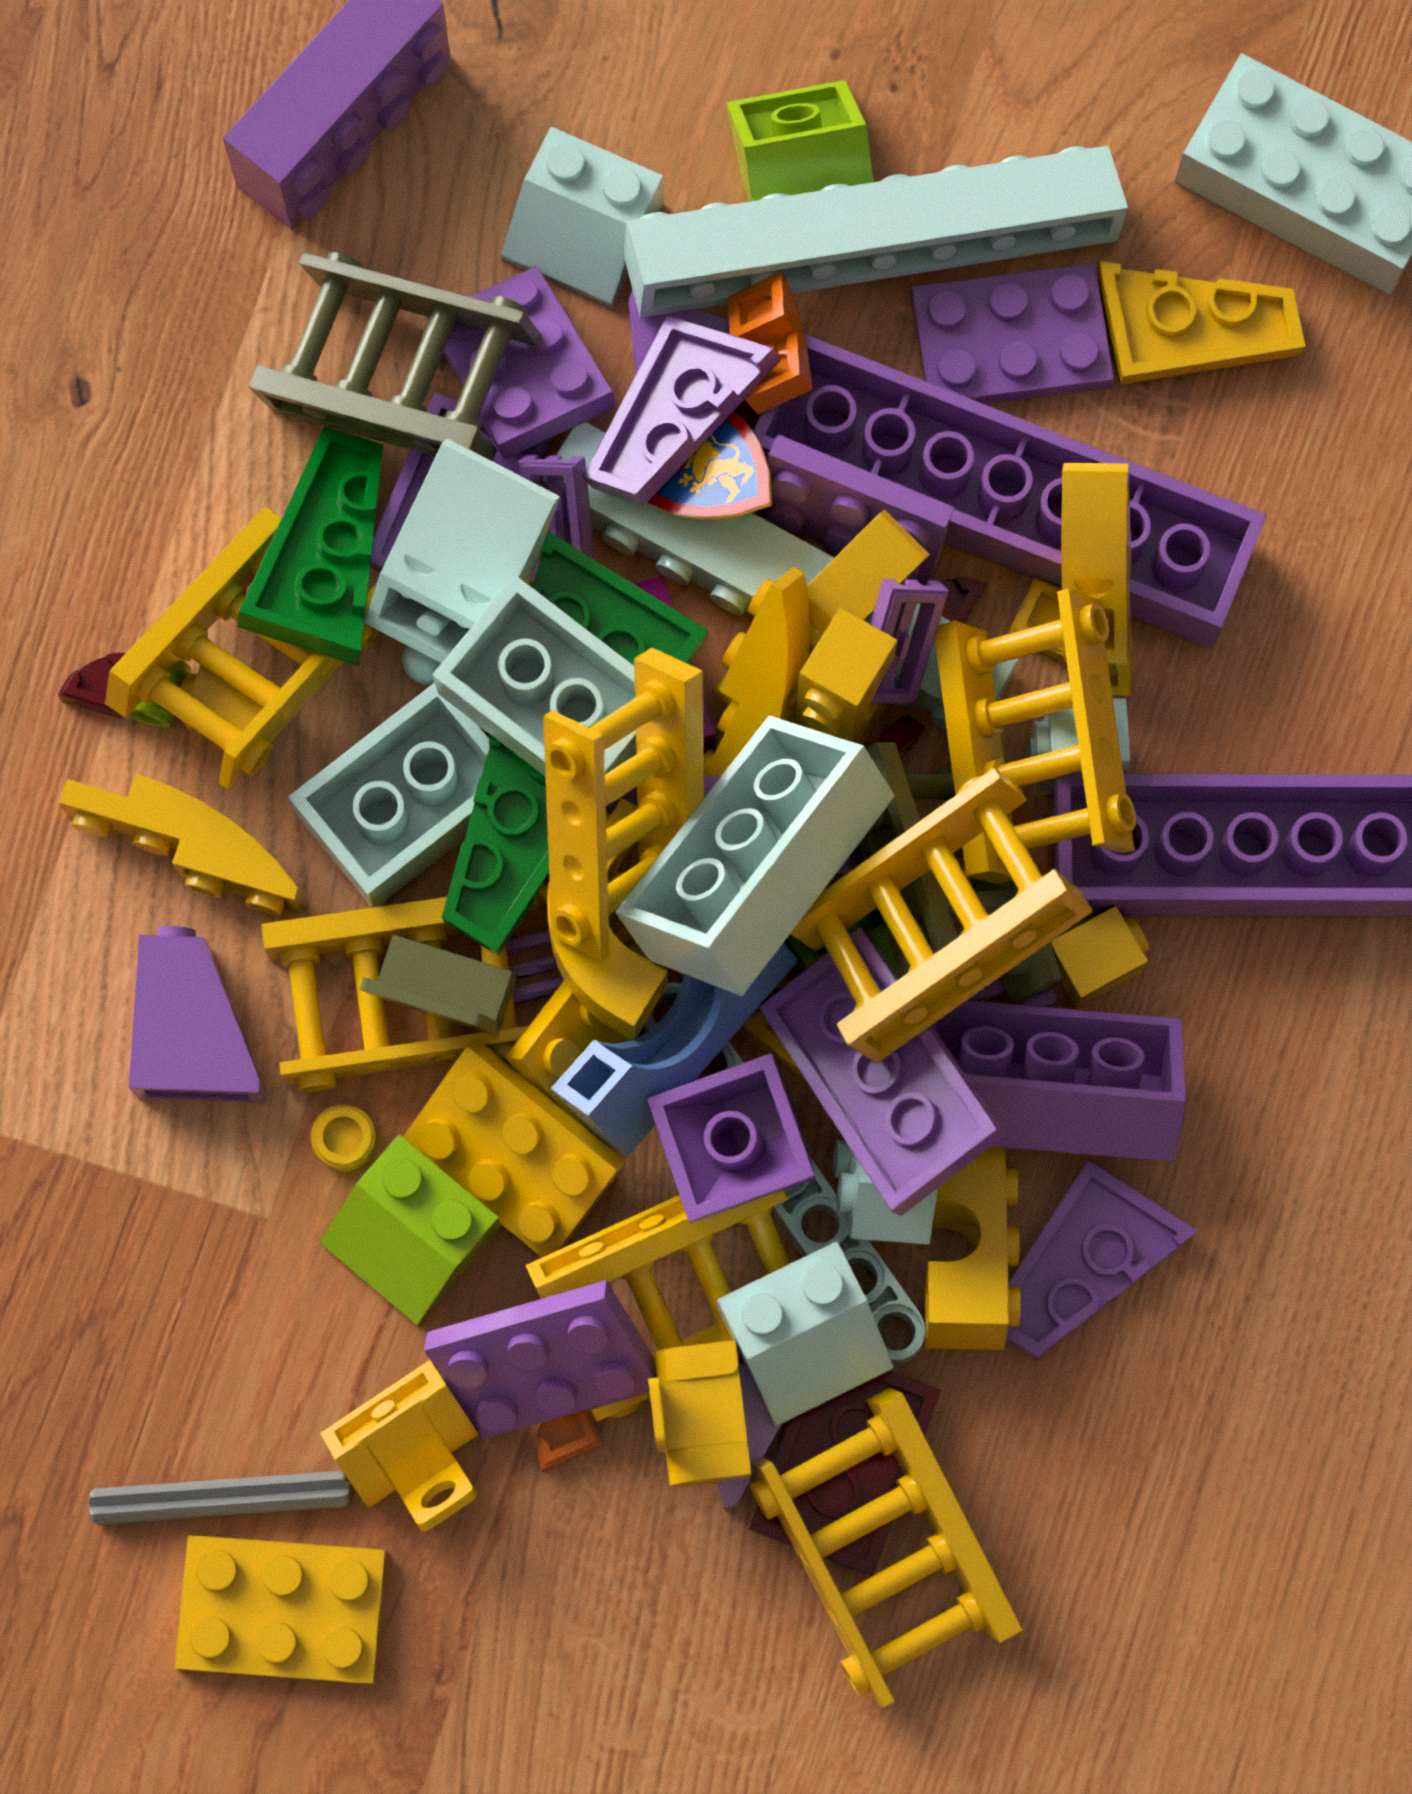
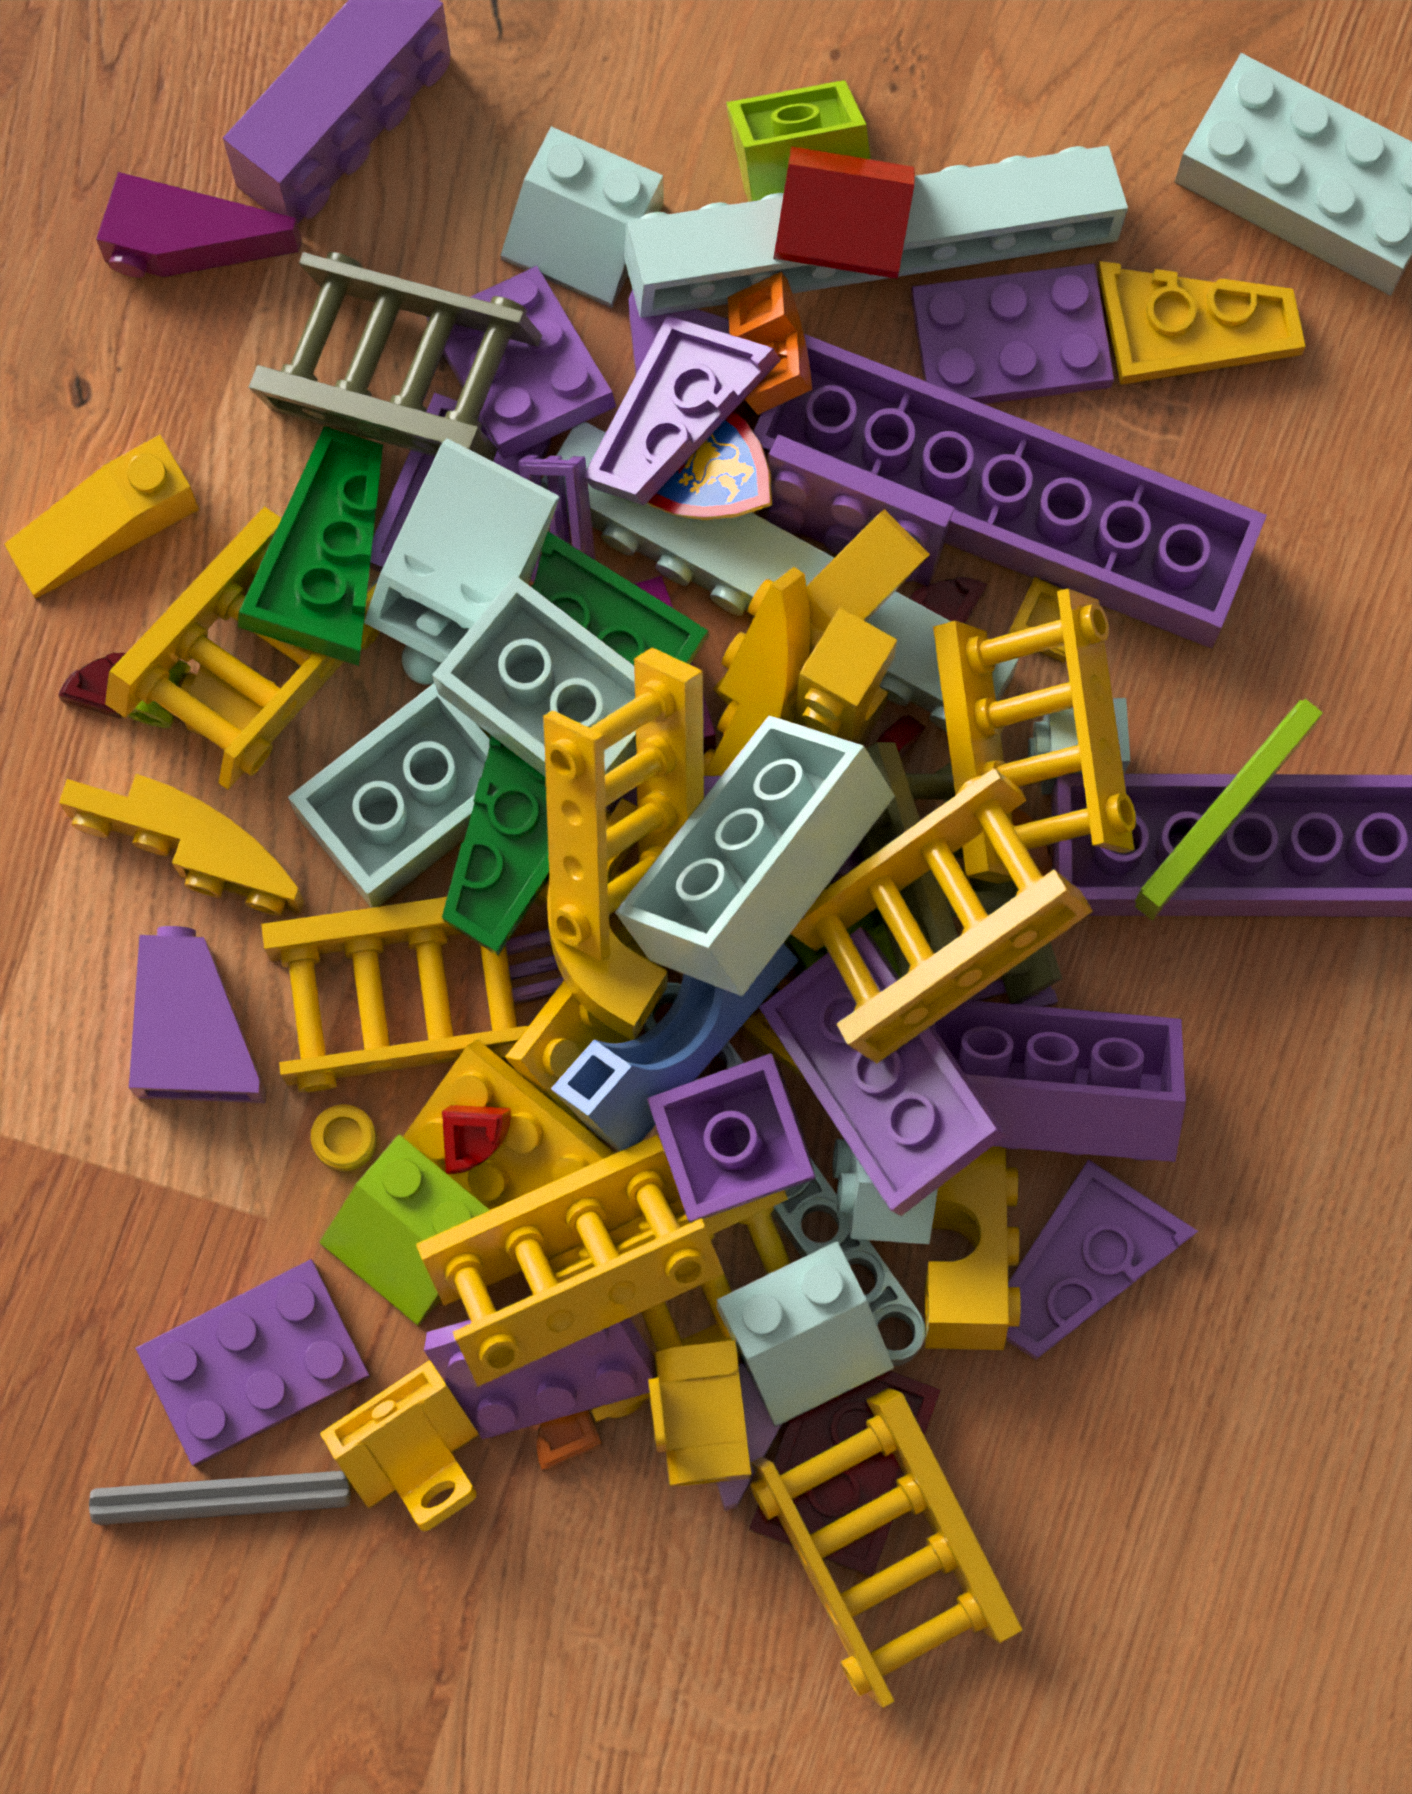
yellow plate [174,1535,387,1684] -> none
olive panel [360,934,518,1036] -> none
medium lavender tile [870,578,949,704] -> none
yellow brick [1050,906,1150,1009] -> none
yellow slope [1061,463,1133,696] -> none
none -> yellow slope [4,435,200,599]
none -> magenta slope [96,172,302,278]
none -> medium lavender plate [135,1259,370,1467]
none -> yellow fence [416,1135,724,1387]
none -> red tile [442,1105,511,1174]
none -> red slope [773,146,915,279]
none -> lime tile [1134,698,1323,921]

